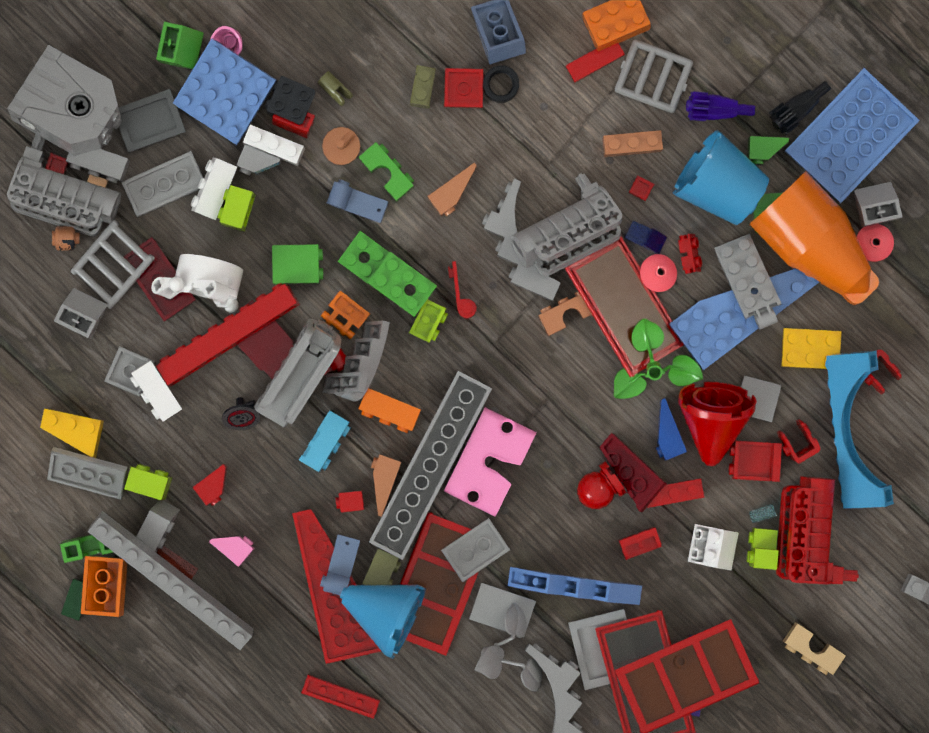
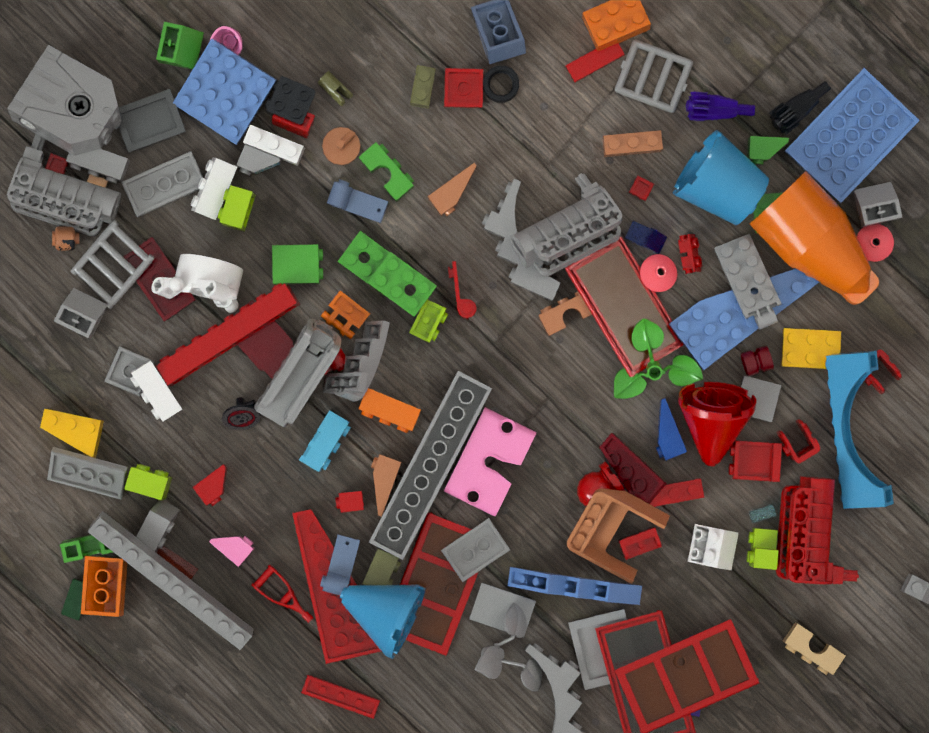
none -> red piece [251,565,313,623]
none -> nougat windscreen [567,489,670,584]
none -> dark red wheel [740,345,774,377]

